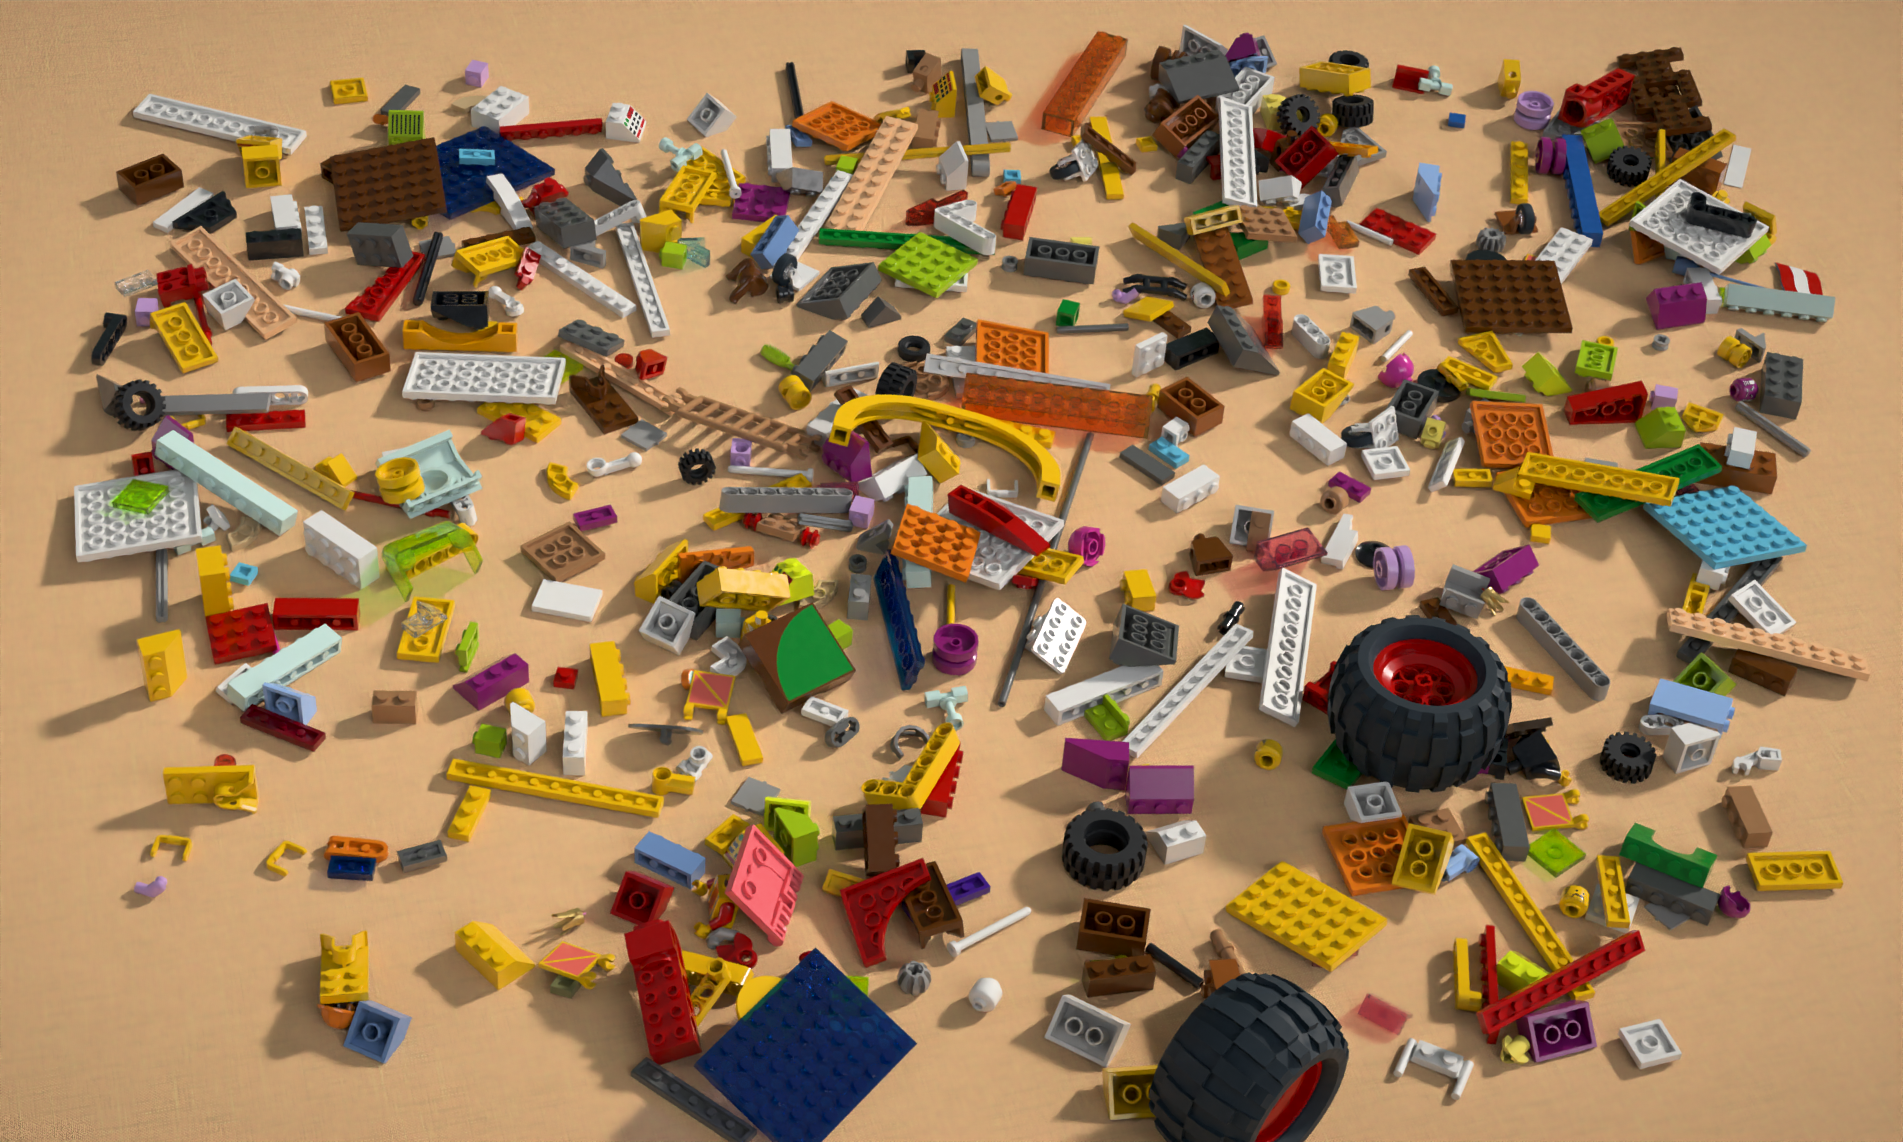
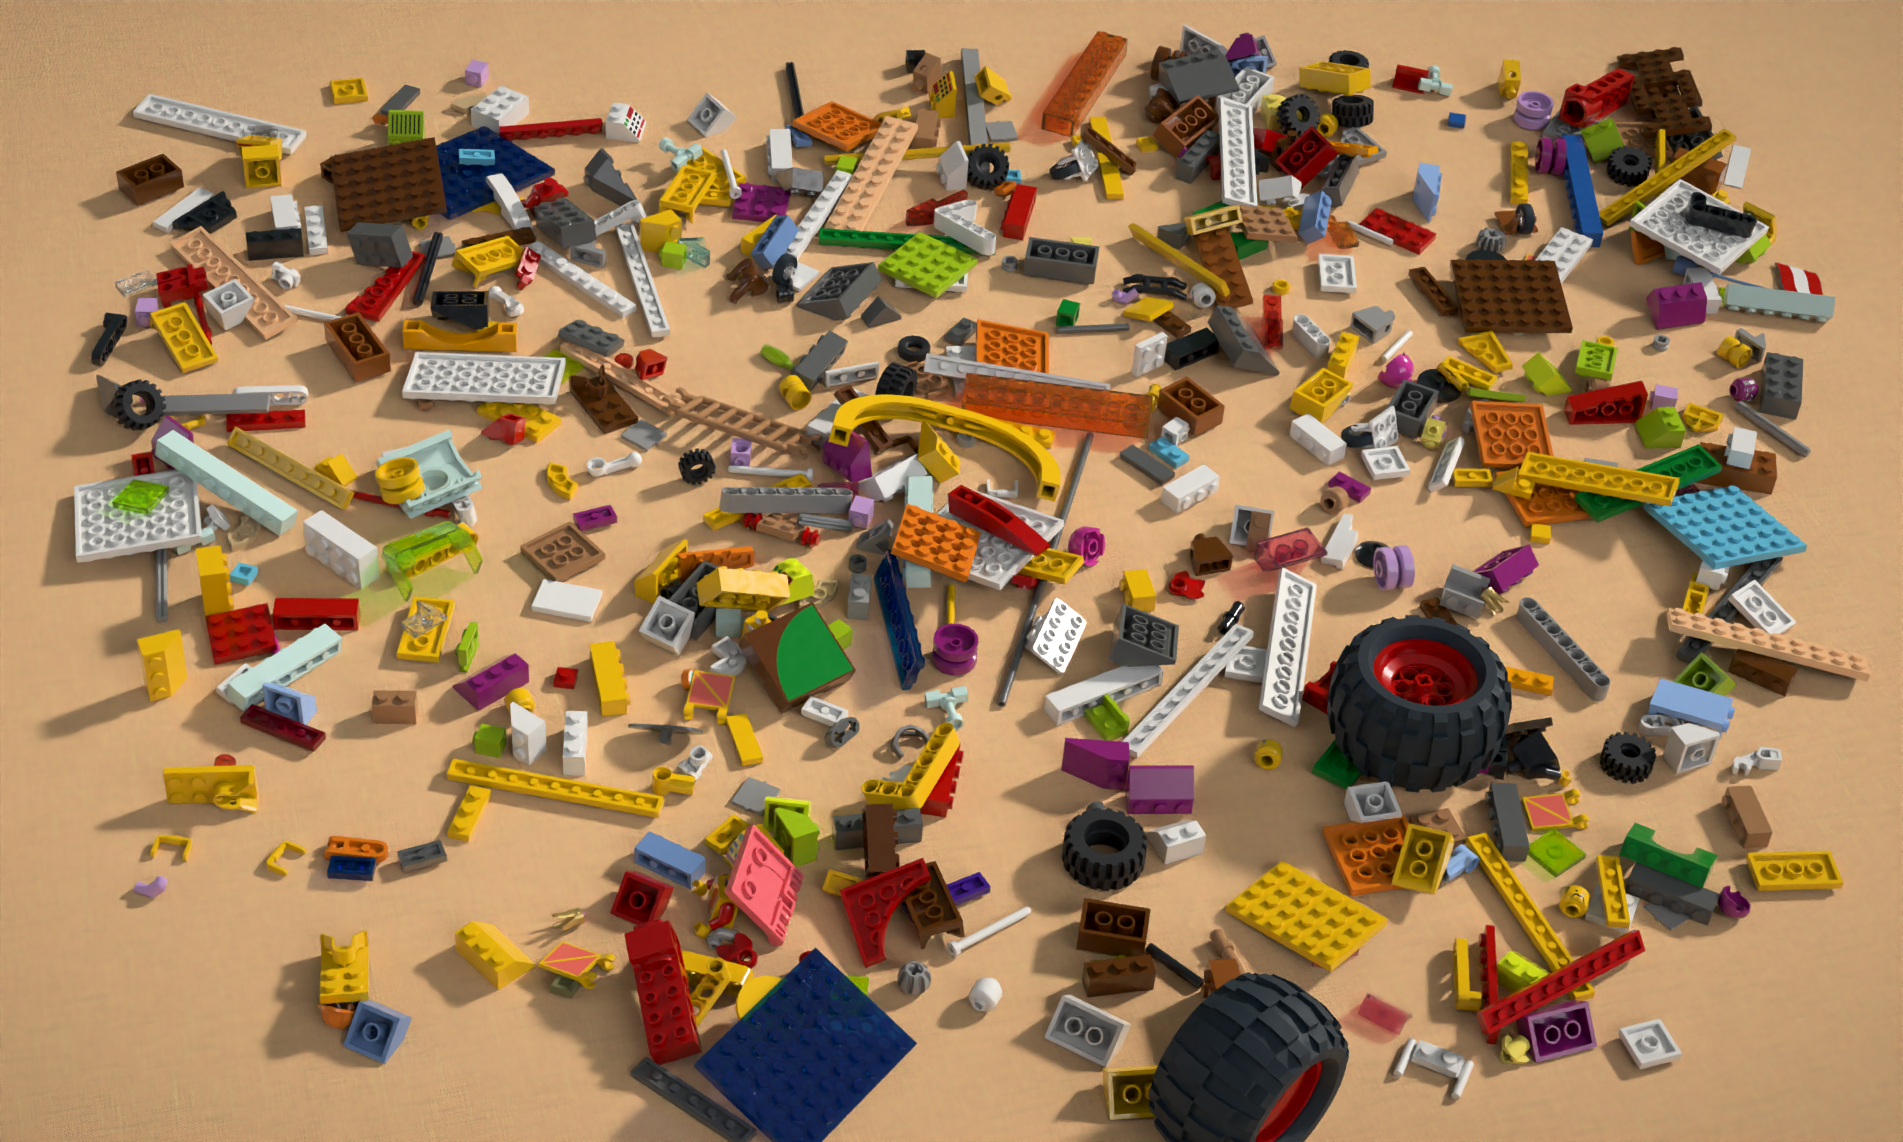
none -> black tyre [967,144,1009,190]

